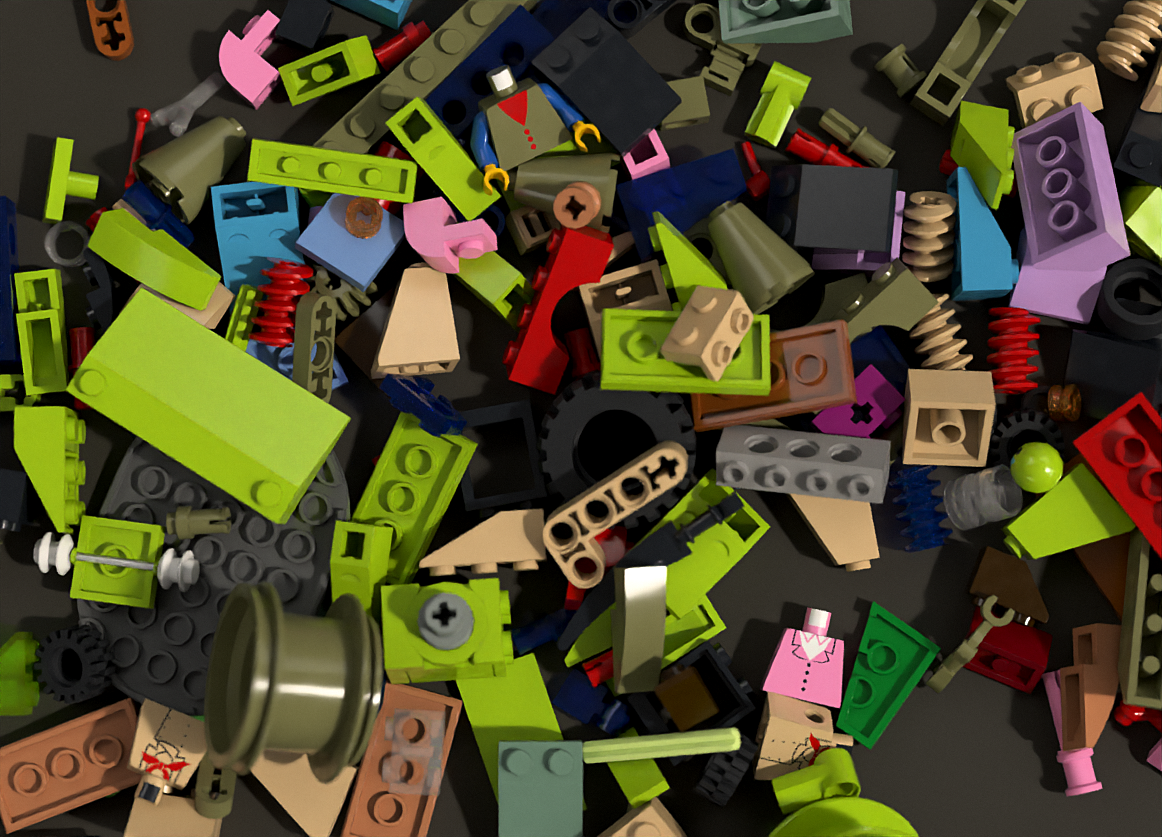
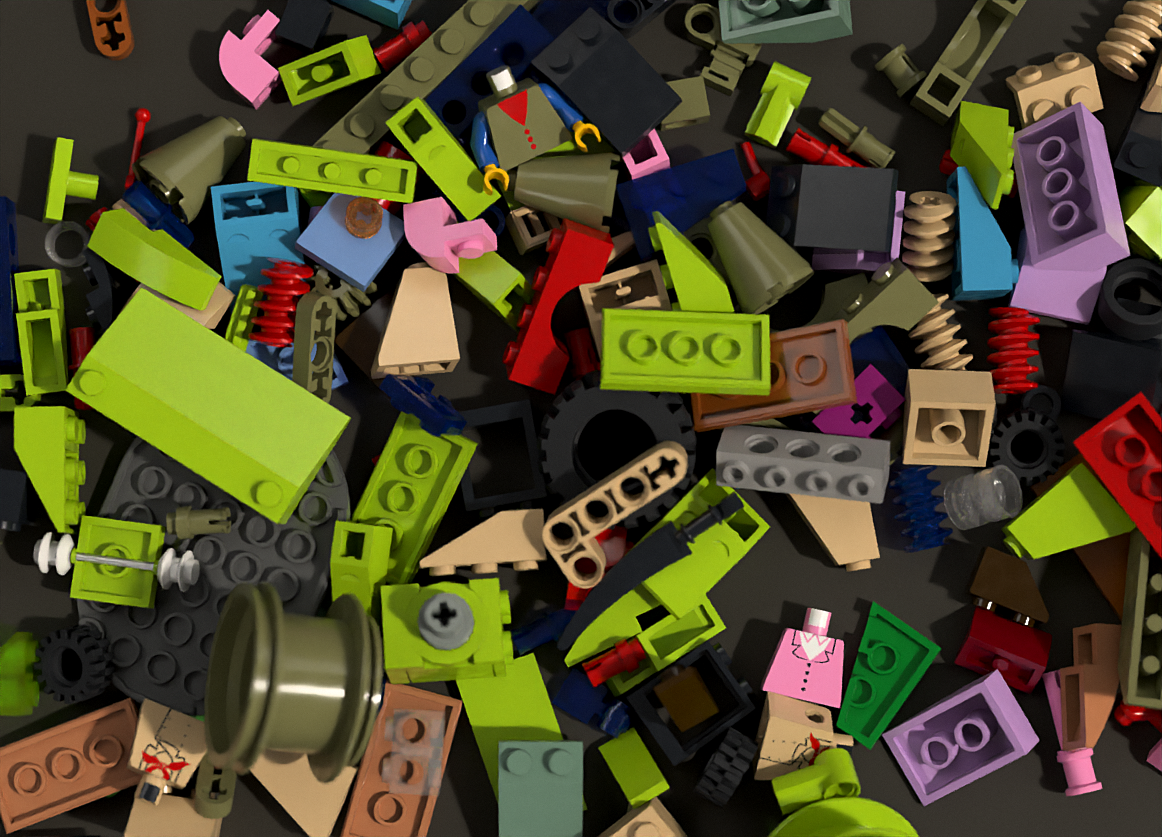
clear piece [150,71,226,137] -> none
nougat wheel [553,181,601,229] -> none
yellowish green axle [583,727,741,764] -> none
olive slope [611,565,666,694] -> none
tan bracket [660,286,754,381] -> none
olive piece [925,595,1015,694] -> none
lime piece [1010,441,1063,493] -> none
clear orange bush [1048,384,1081,422] -> none
none -> lavender slope [882,669,1040,806]

